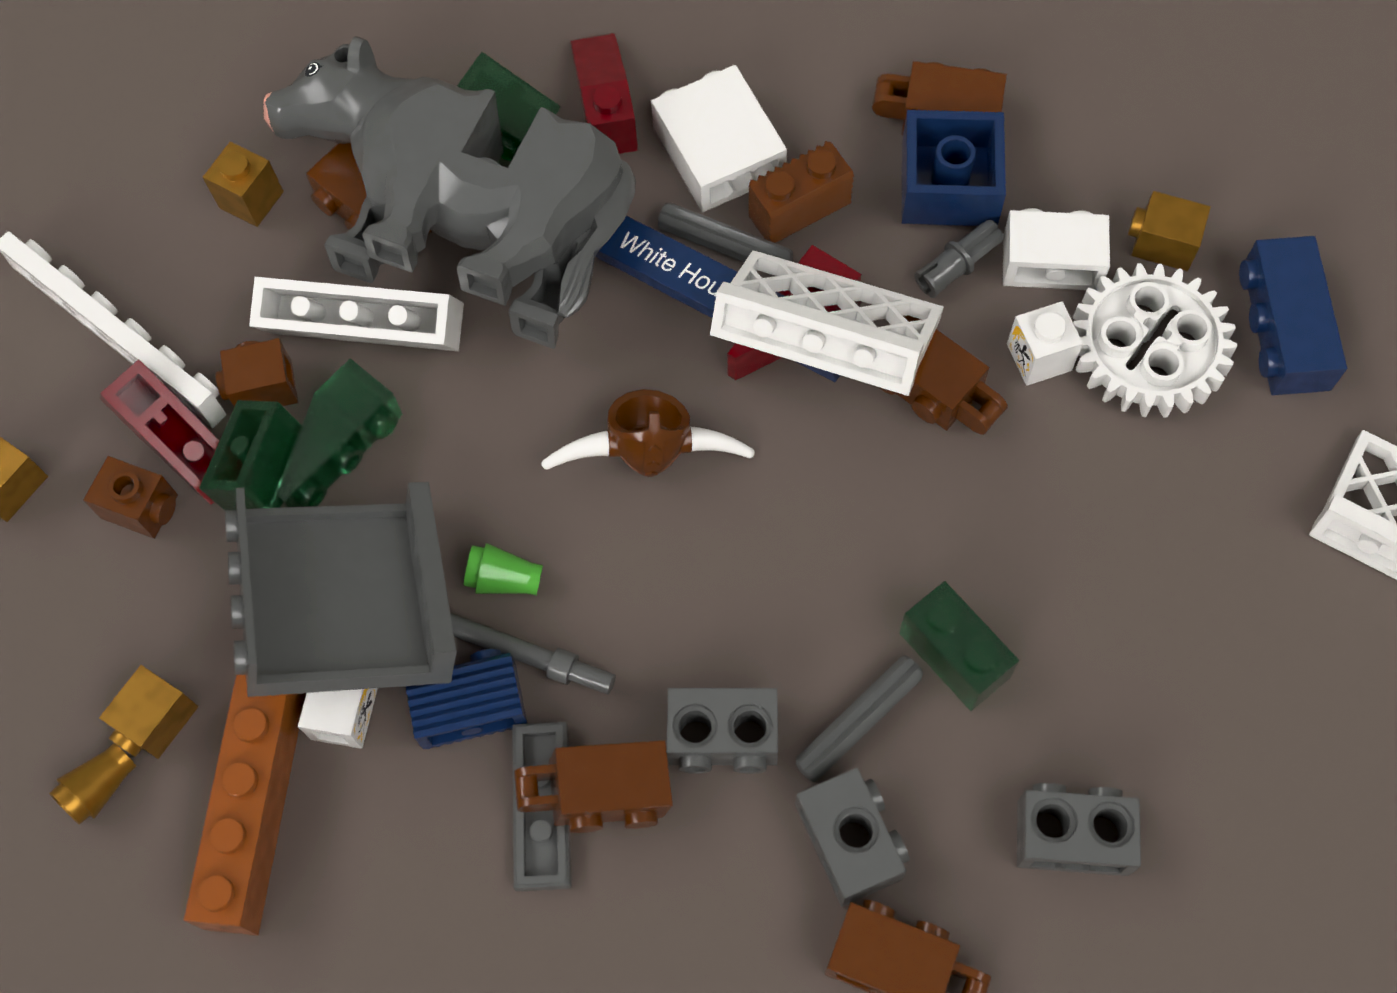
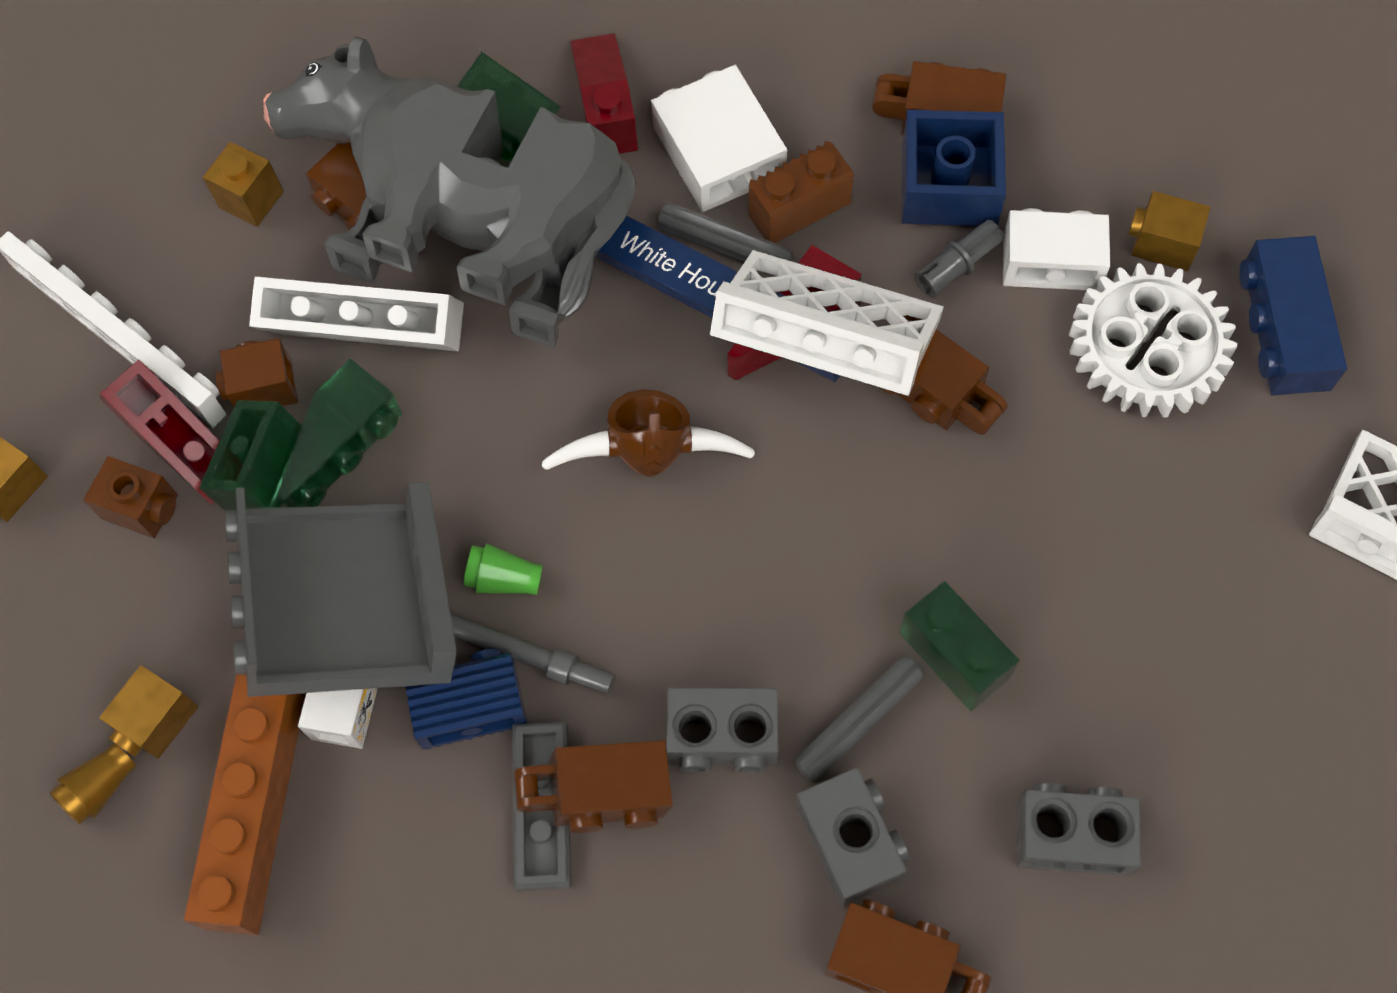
white brick [1007,301,1083,386] -> none

